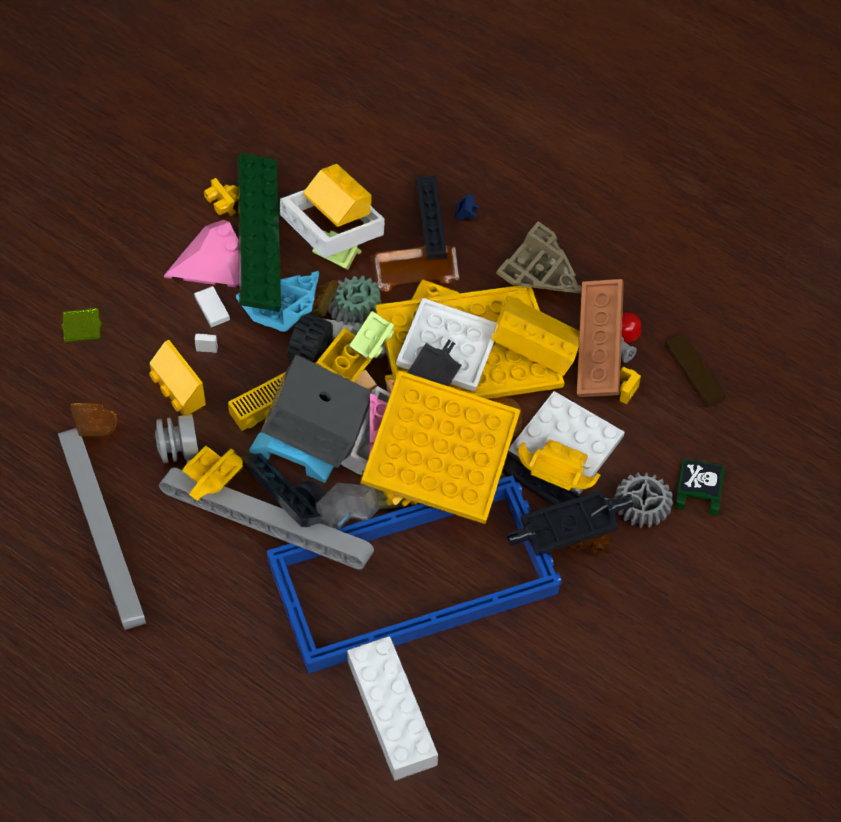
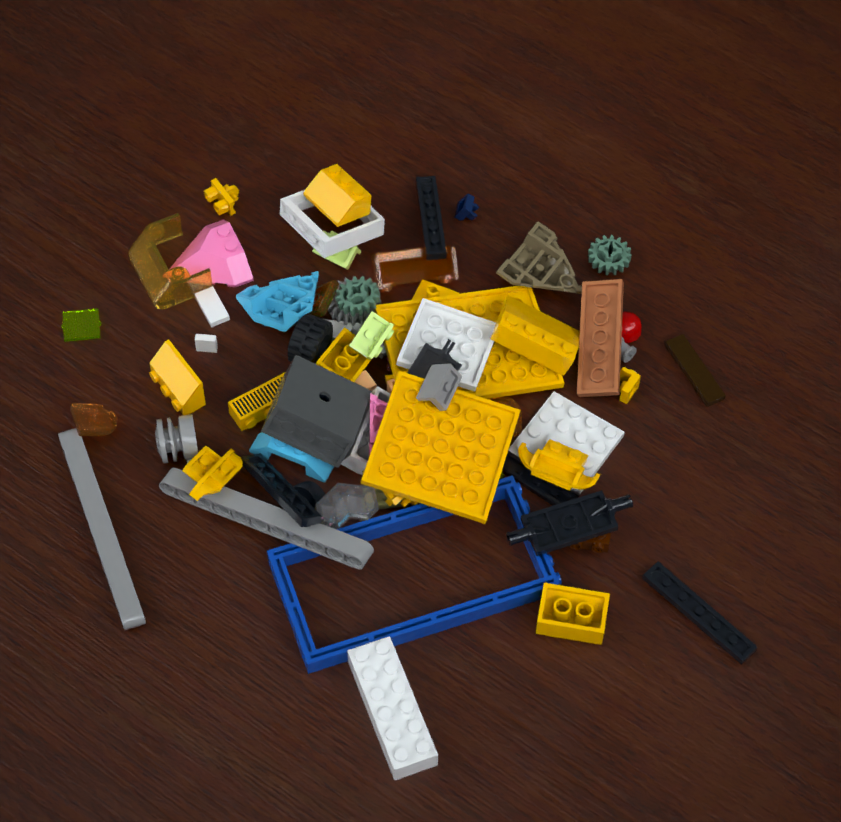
dark green plate [237,153,281,312] -> none
light grey gear [614,472,673,528] -> none
flag [675,458,725,516] -> none
none -> clear yellow windscreen [128,213,213,309]
none -> light grey panel [416,364,462,411]
none -> yellow slope [536,583,610,645]
none -> sand green gear [588,235,632,275]
none -> black plate [642,561,757,665]

